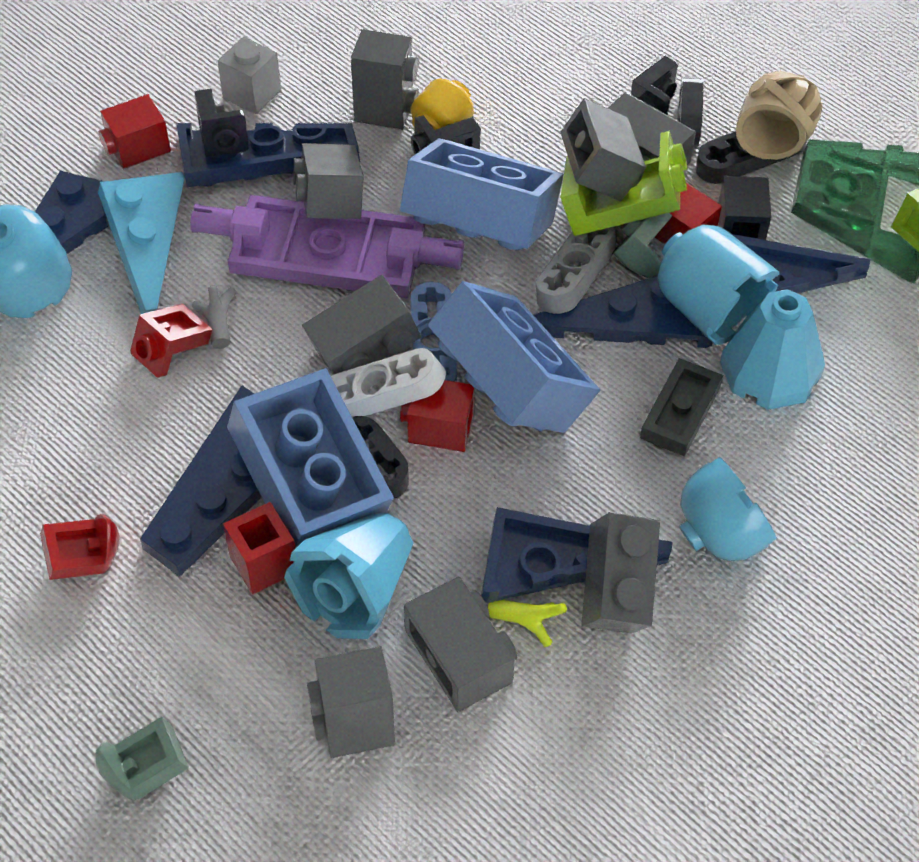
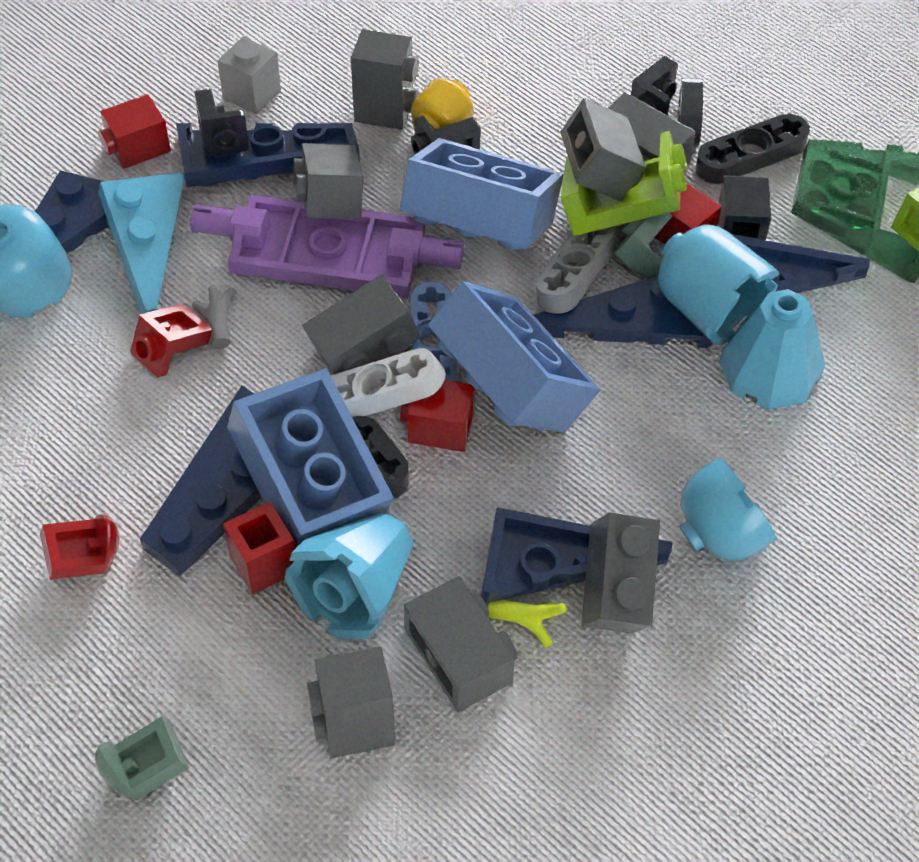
pearl dark grey plate [640,358,723,457] -> none
tan helmet [736,70,823,160] -> none

